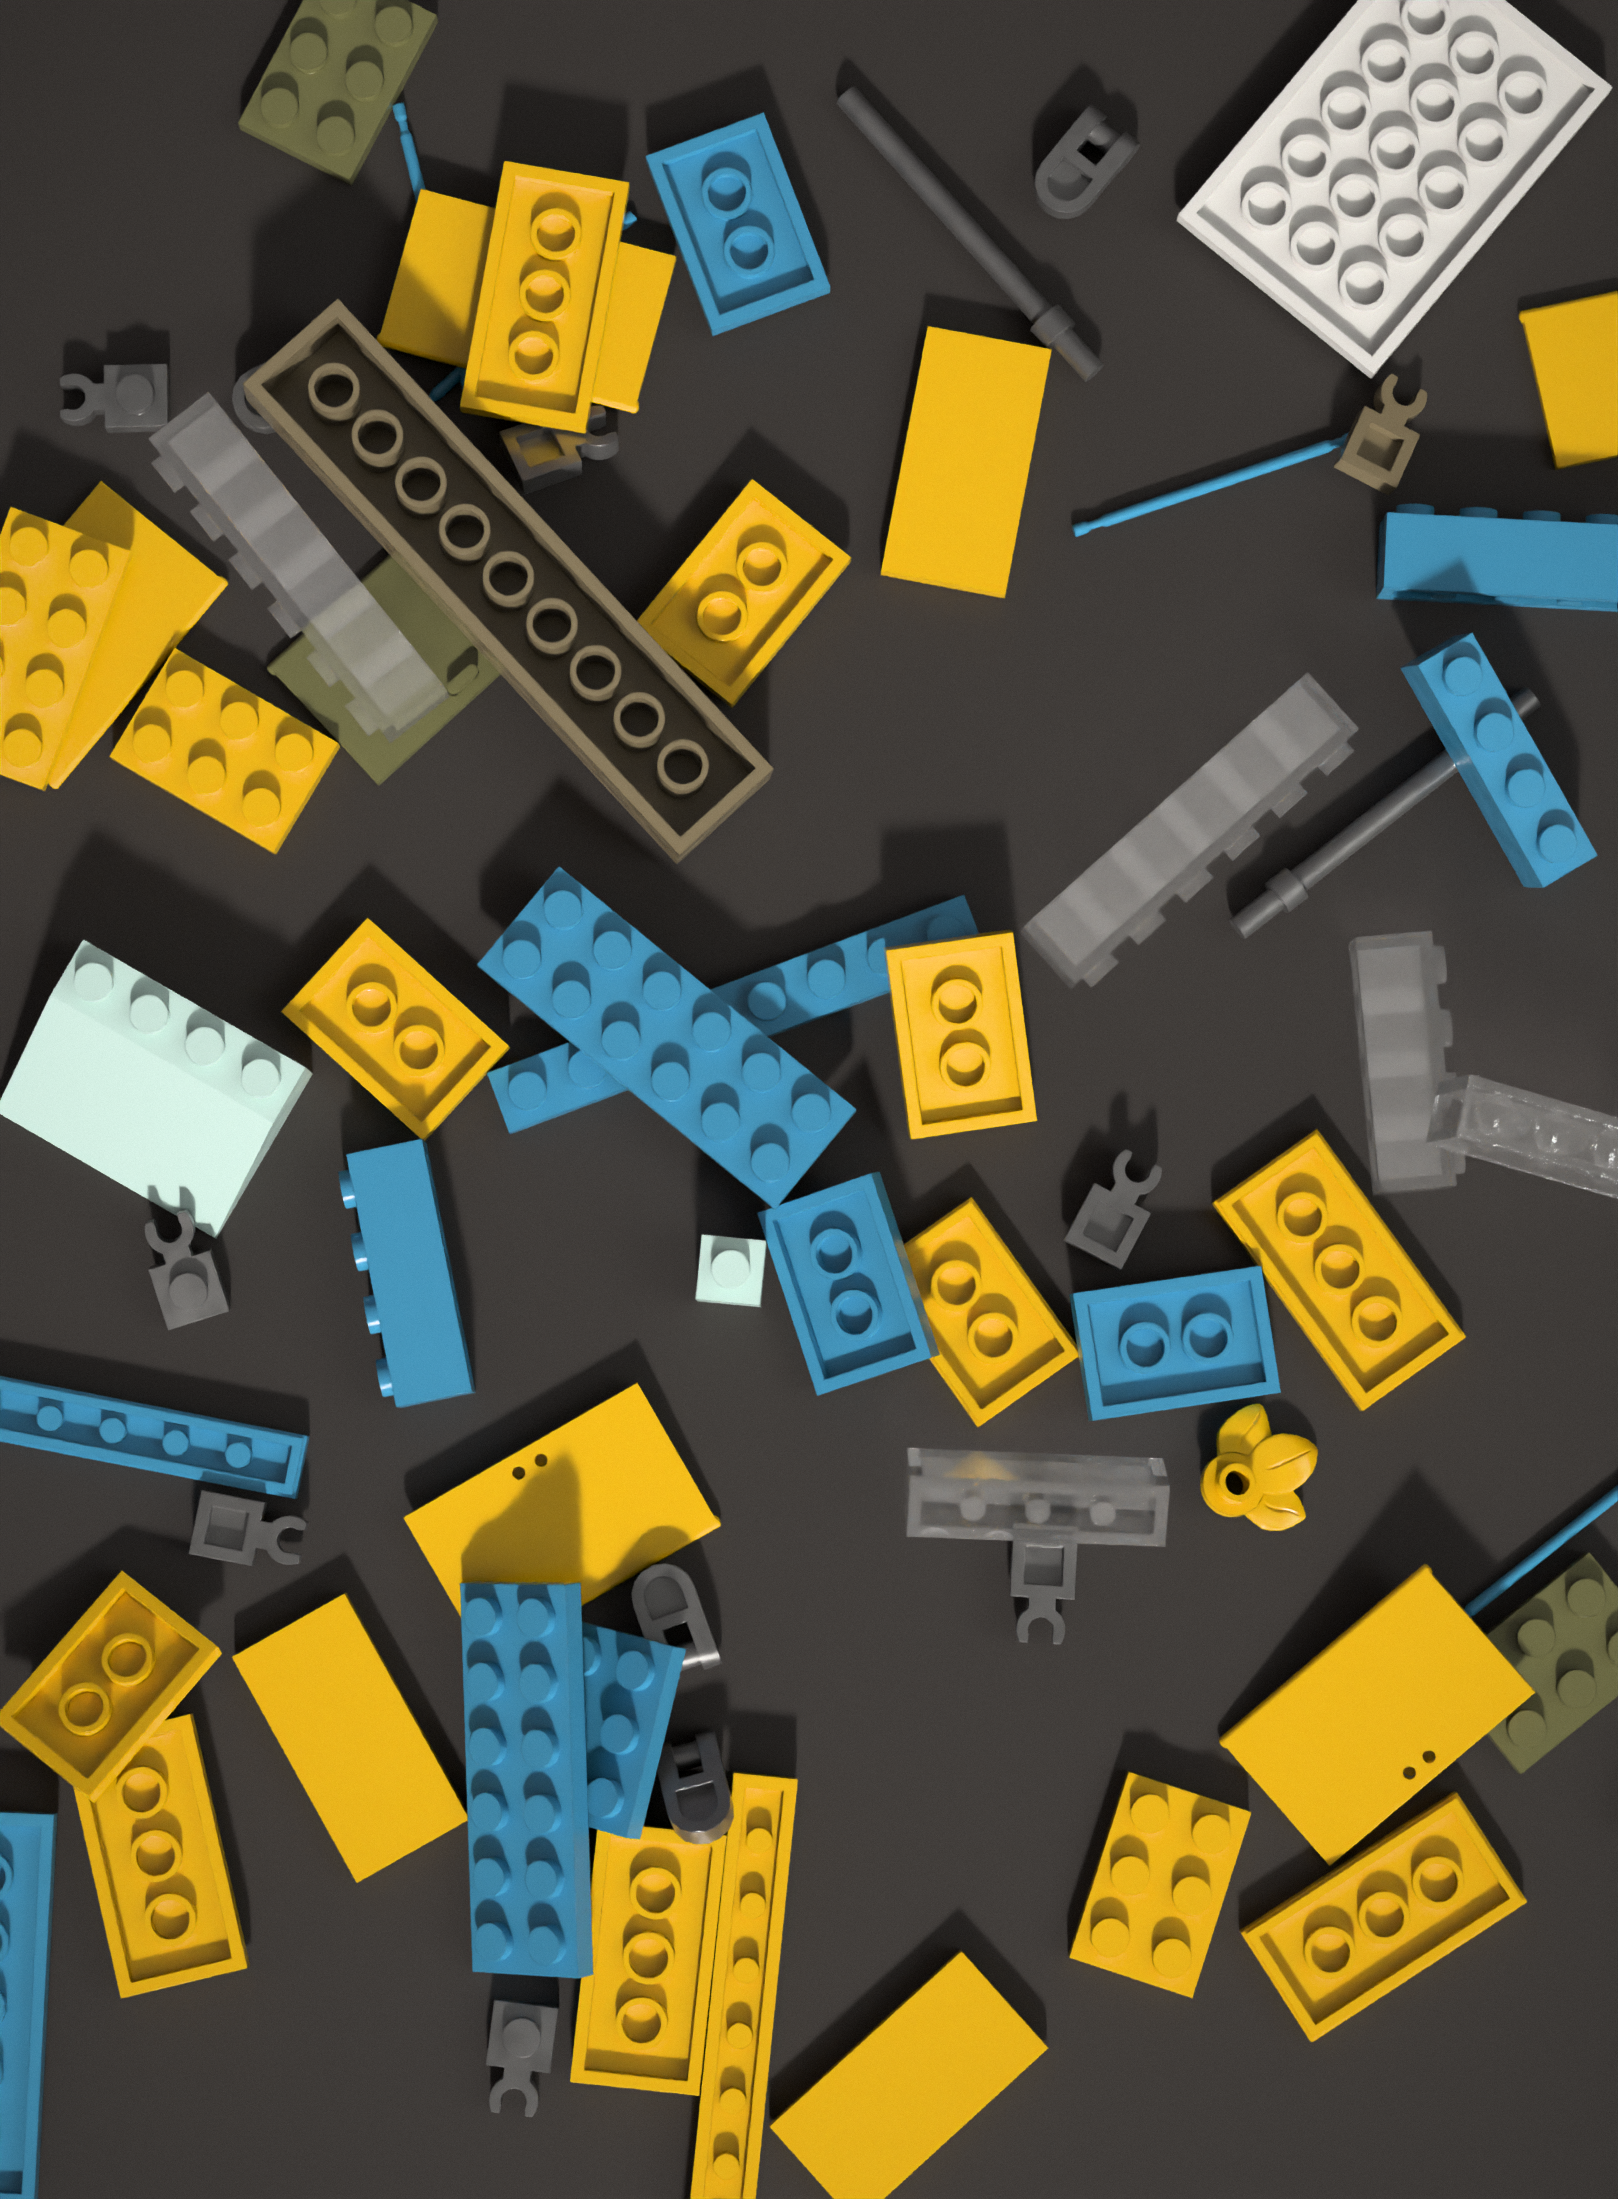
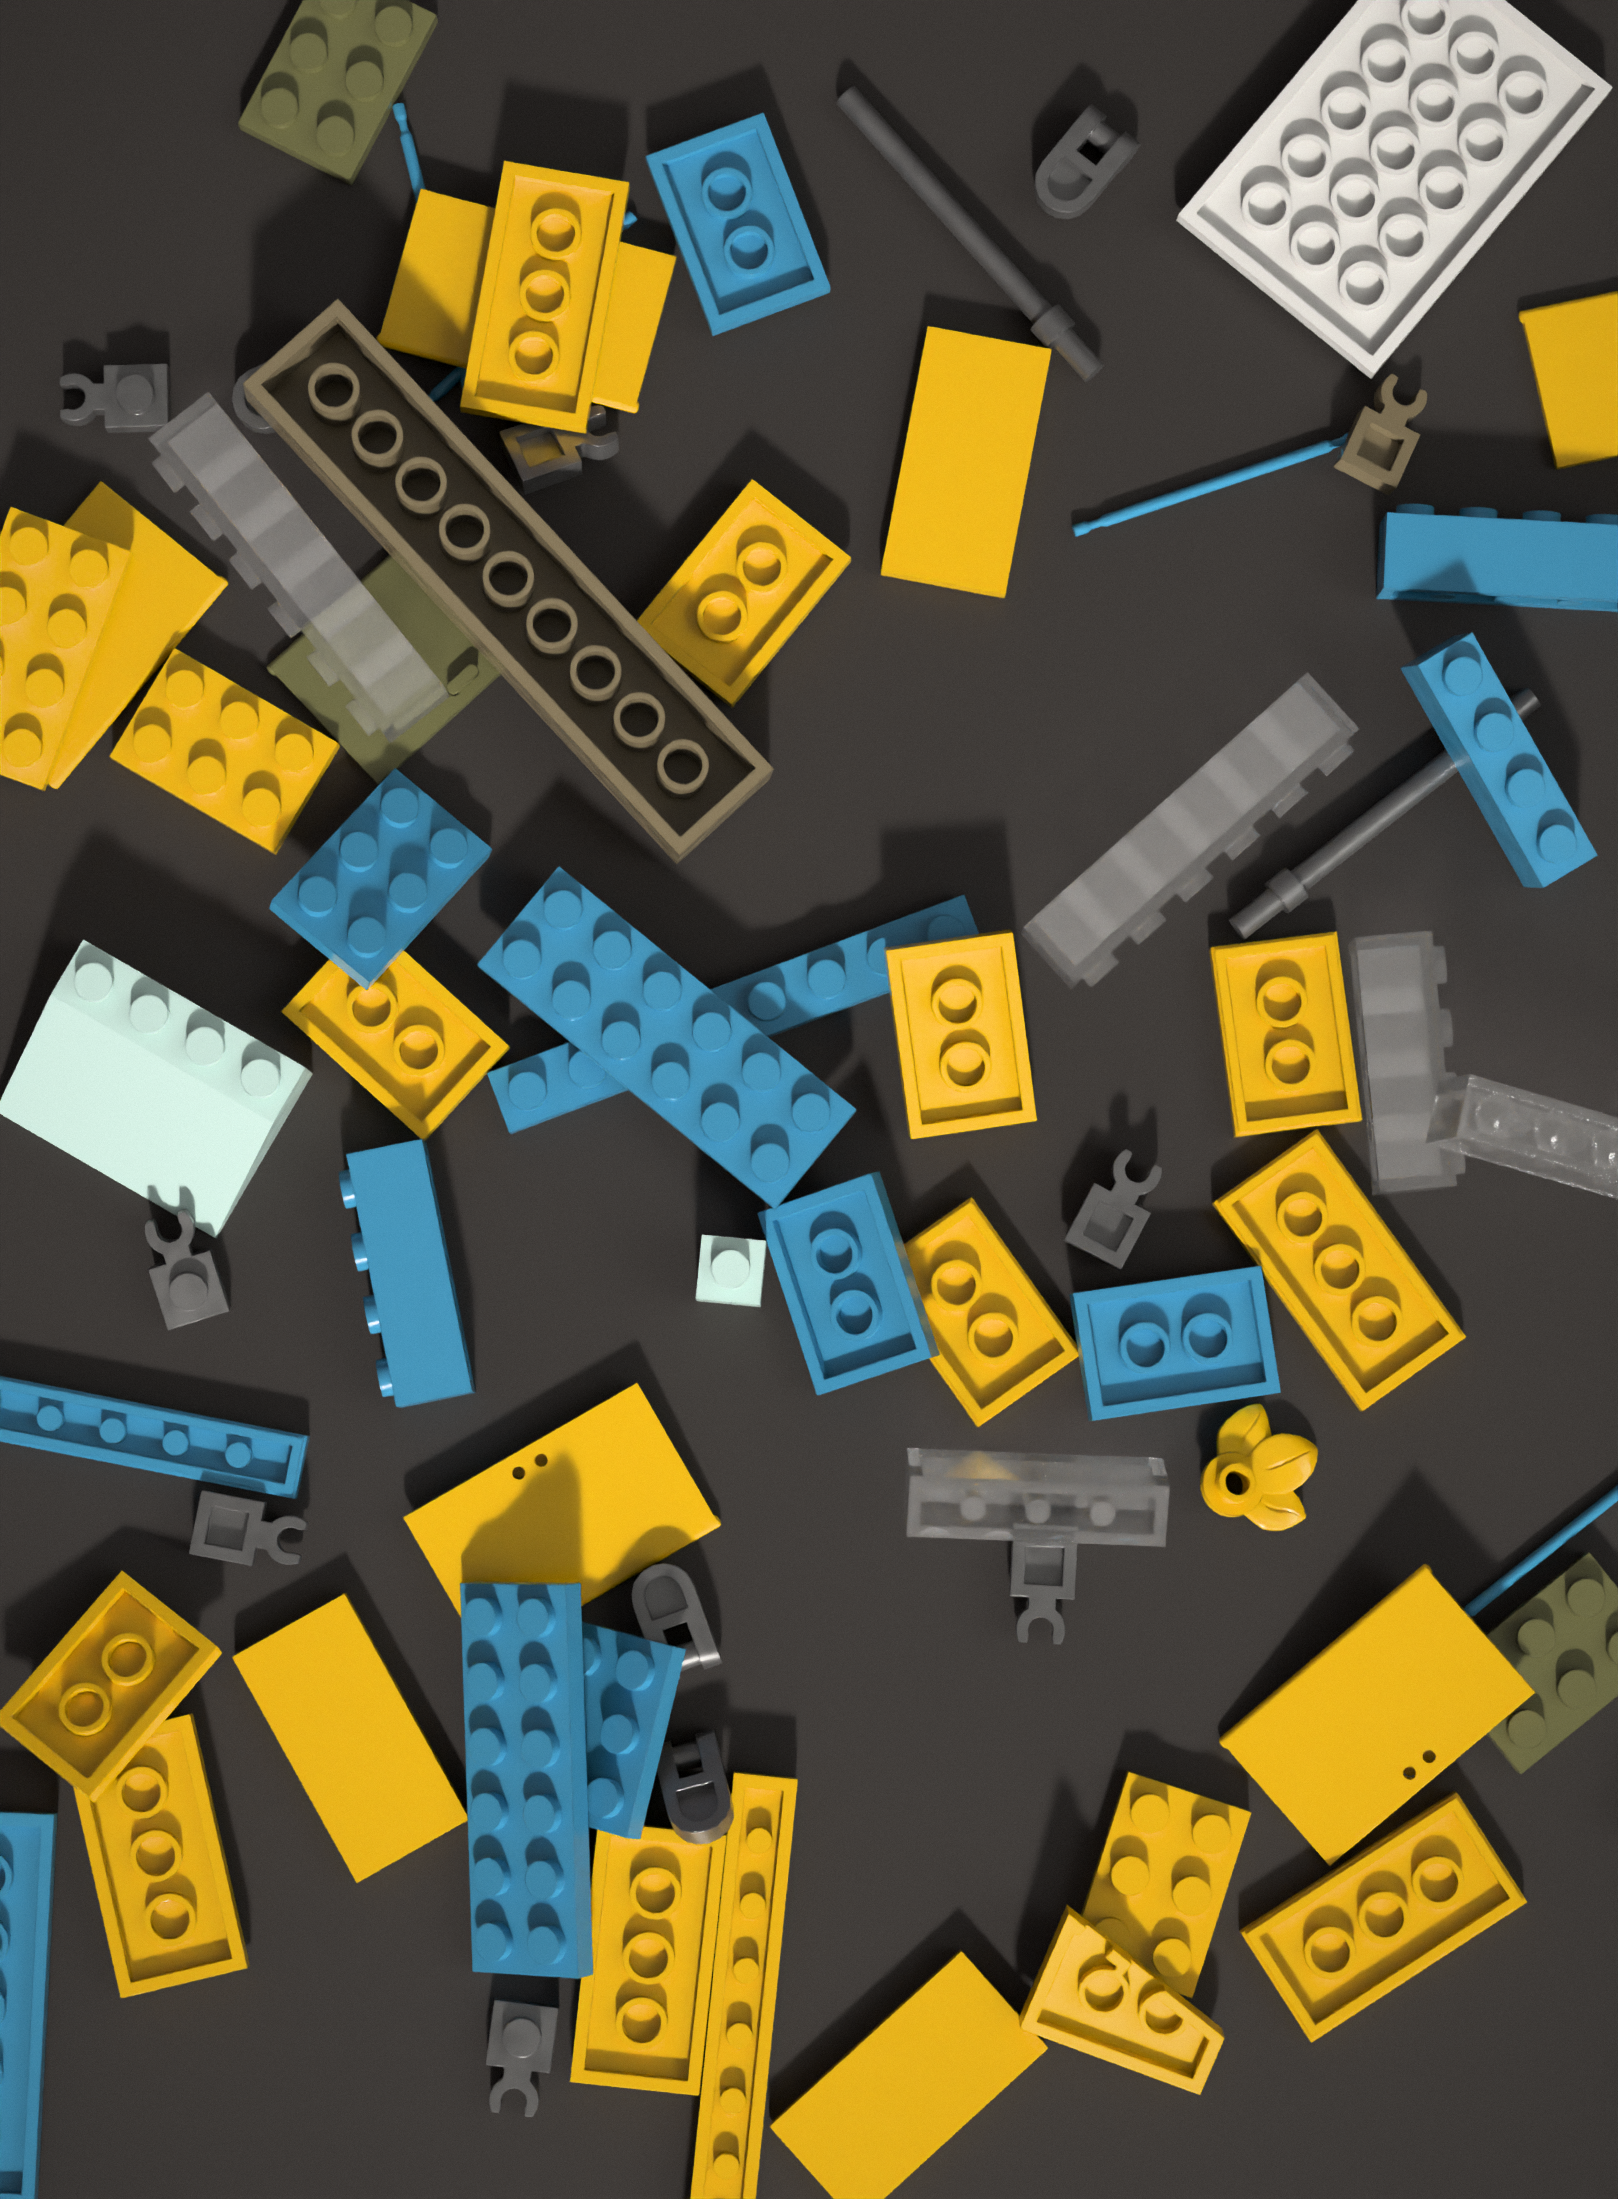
none -> dark azure plate [269,768,492,990]
none -> yellow wing [1018,1905,1225,2095]
none -> yellow tile [1209,931,1362,1138]

